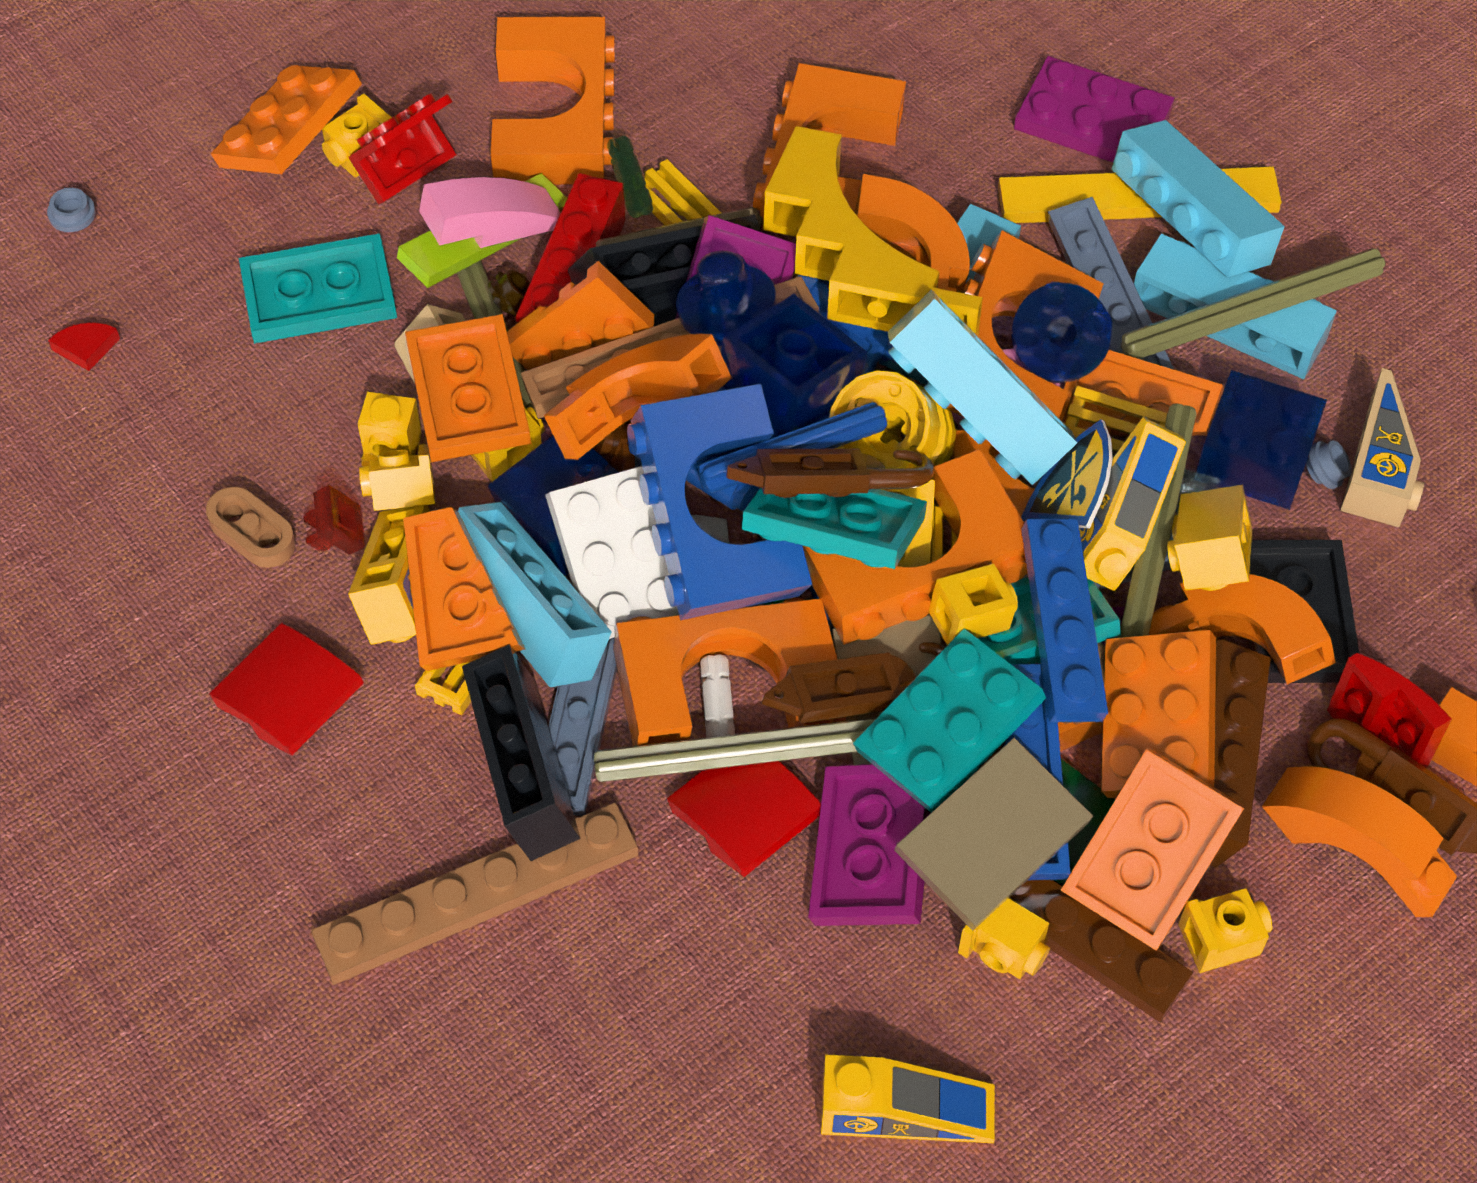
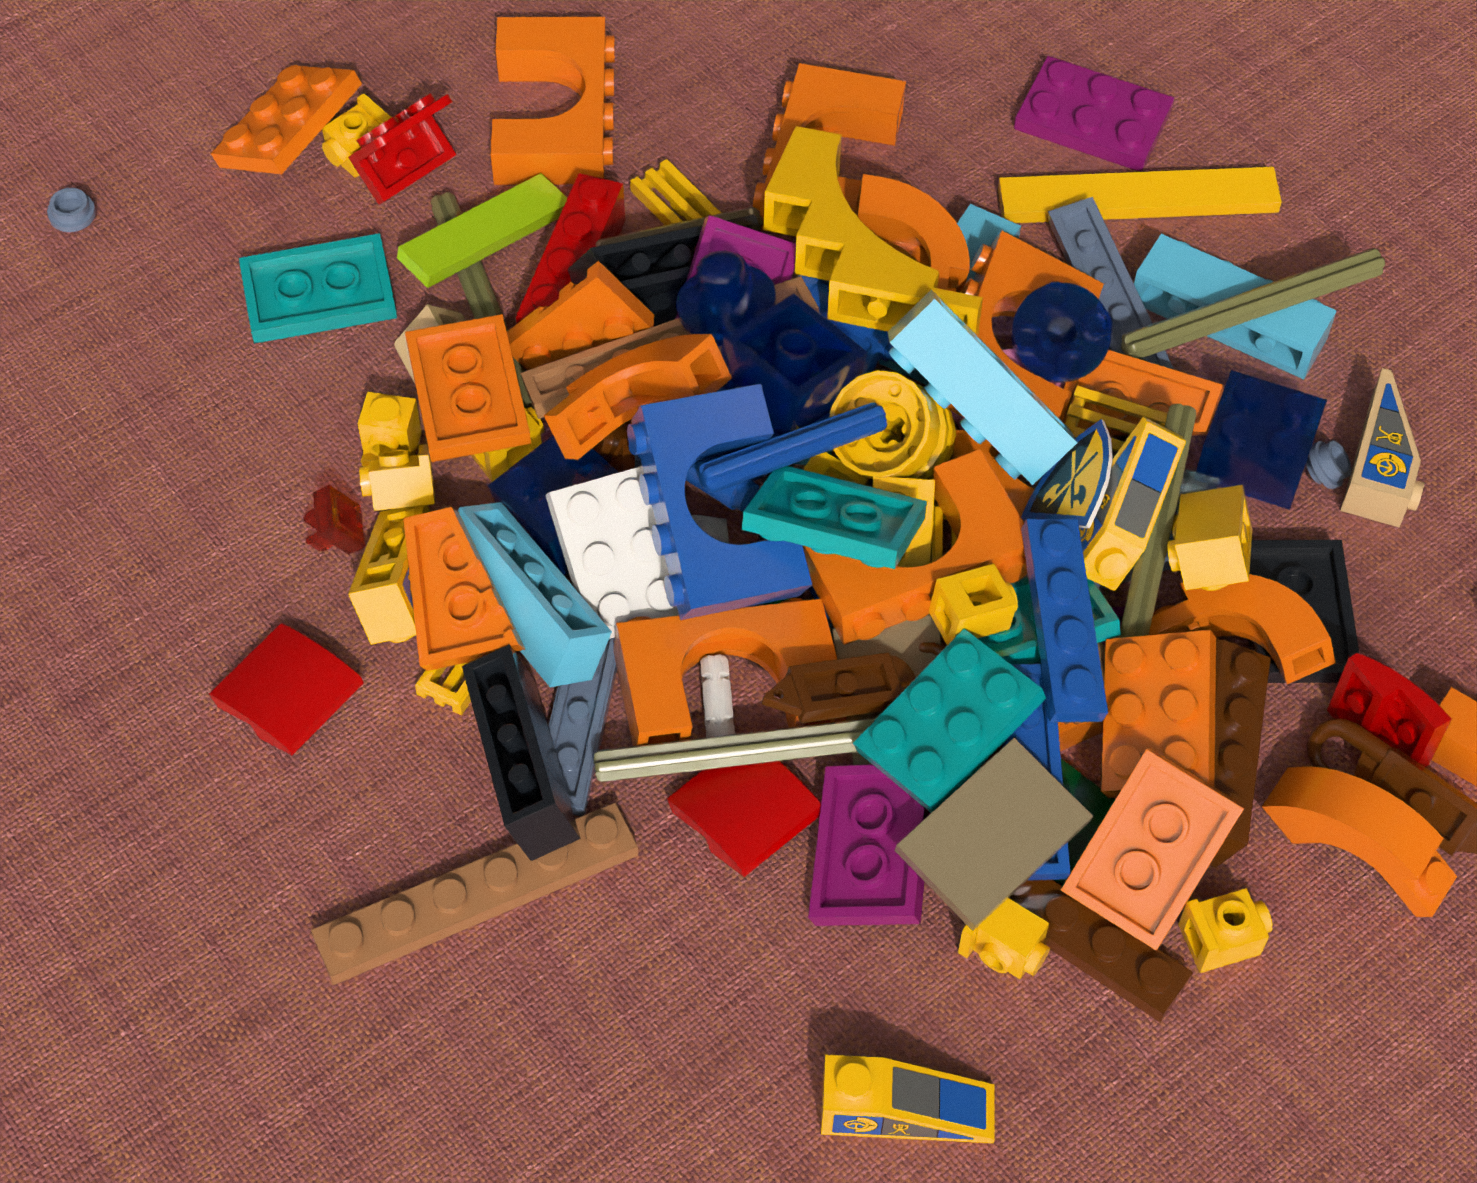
red tile [48,323,120,371] -> none
medium nougat plate [206,487,296,568] -> none
bright pink slope [419,177,561,248] -> none
dark brown plate [488,270,530,317] -> none
clear green axle [606,135,653,218] -> none
reddish brown plate [726,448,935,498] -> none
medium azure brick [1111,120,1285,278] -> none

